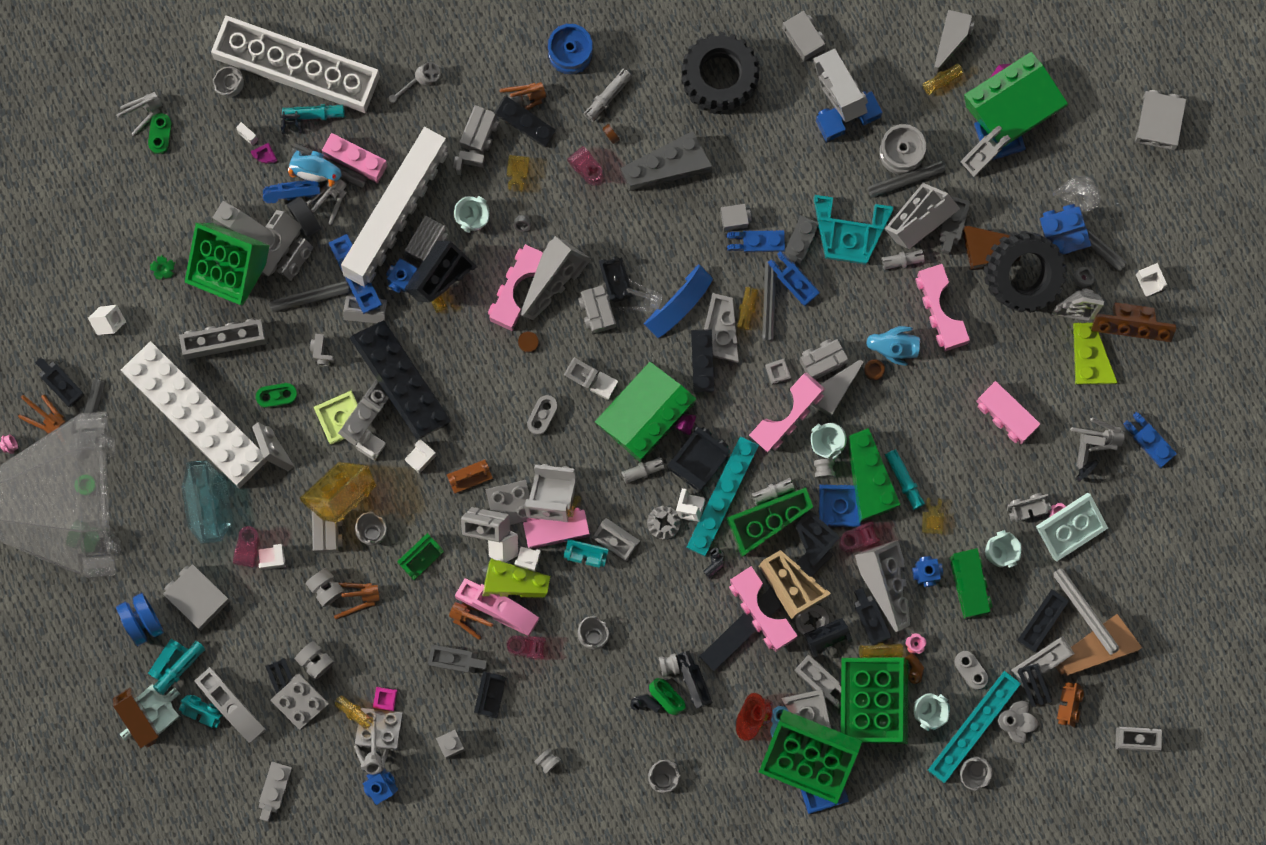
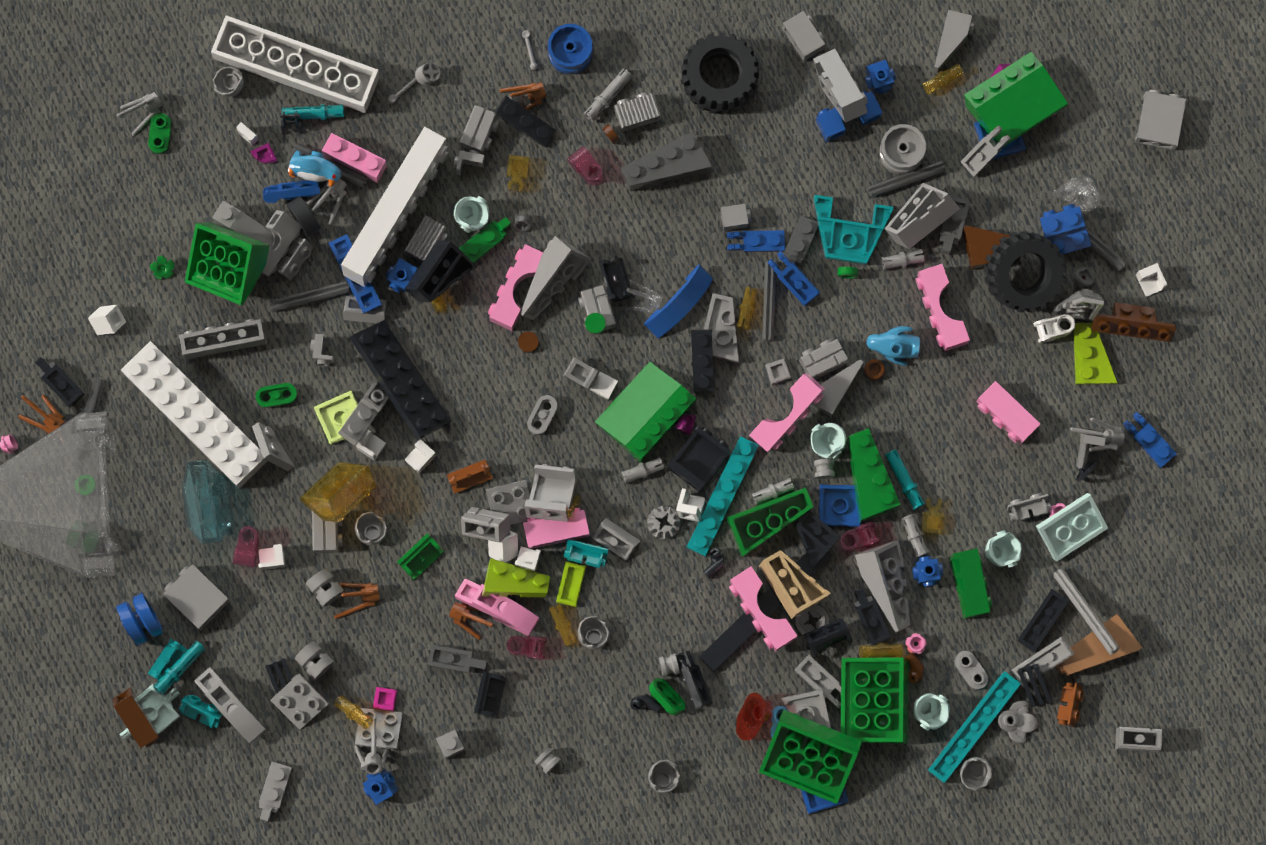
none -> green hinge [459,217,511,263]
none -> light grey hinge [522,30,538,71]
none -> clear yellow pin [549,604,578,647]
none -> lime tile [556,562,586,607]
none -> green tile [585,313,606,334]
none -> light grey brick [614,92,661,132]
none -> green tile [837,267,858,279]
none -> blue brick [865,60,896,94]
none -> light grey pin [902,514,929,558]
none -> white piece [1033,315,1075,343]

